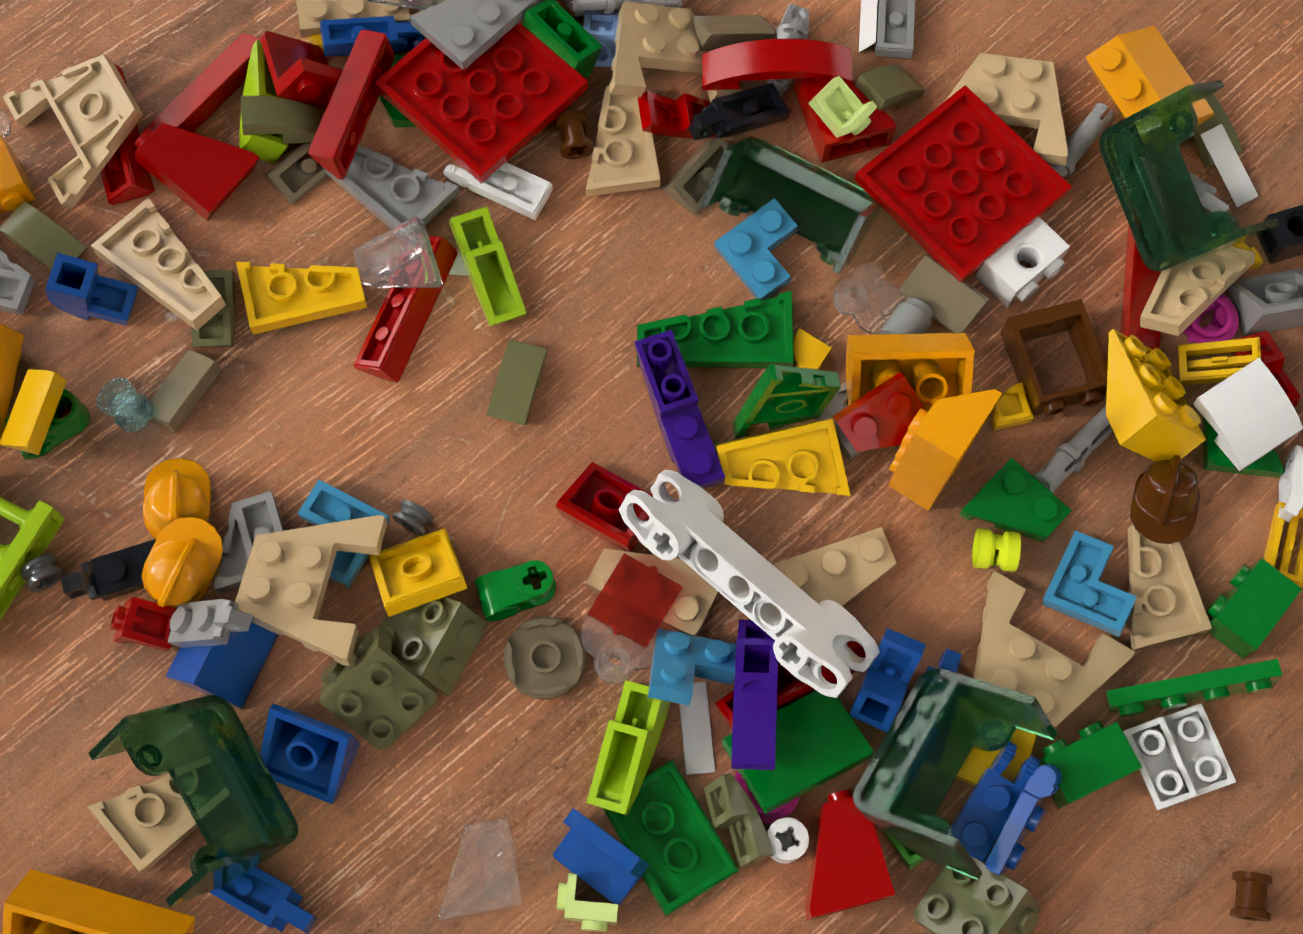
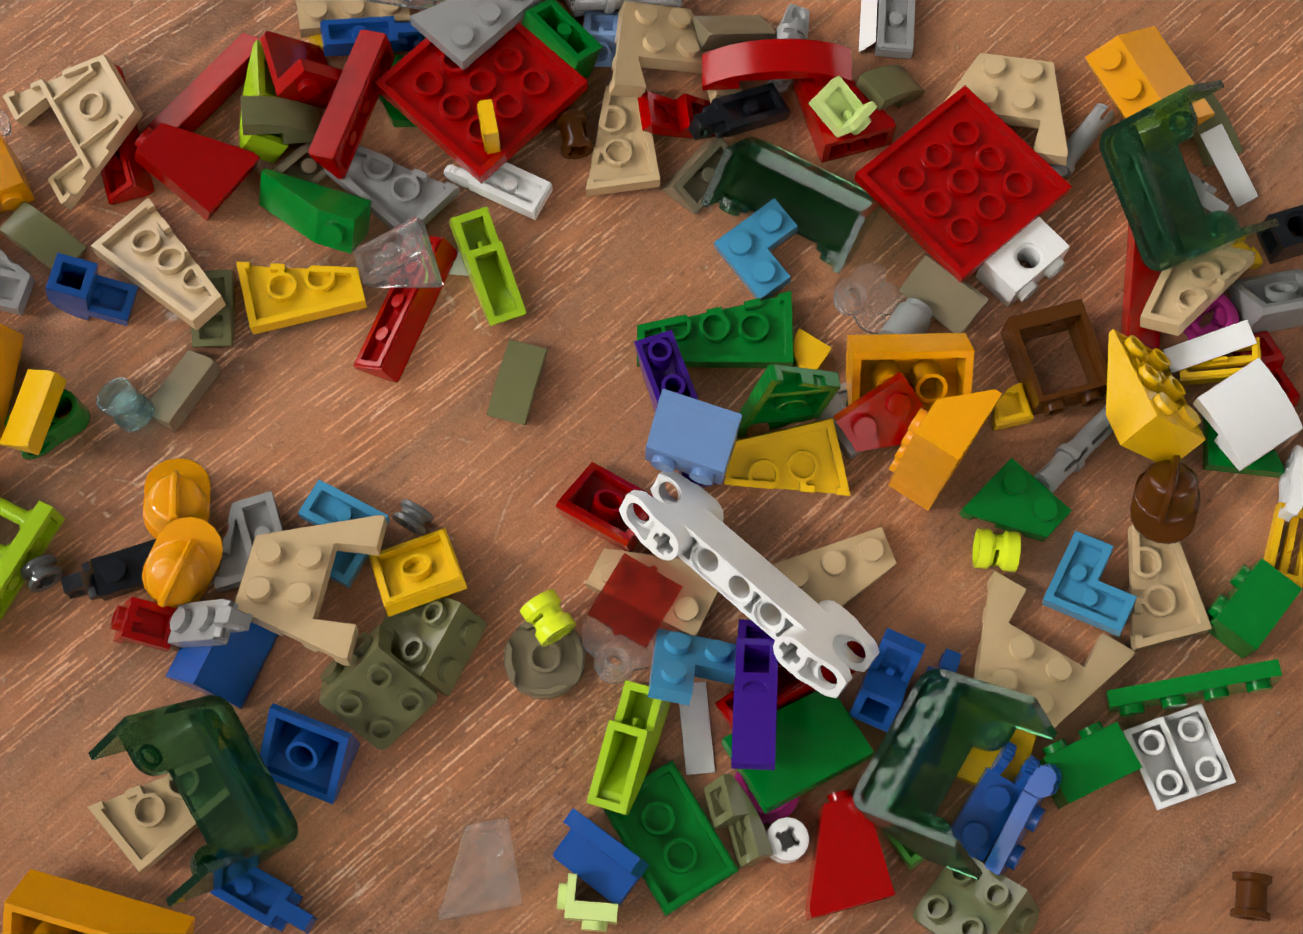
green piece [474,560,556,622] -> none
none -> green slope [259,168,372,254]
none -> yellow tile [477,99,501,154]
none -> neon yellow wheel [520,589,576,647]
none -> medium blue slope [645,389,742,485]
none -> white sticker [1163,320,1257,373]

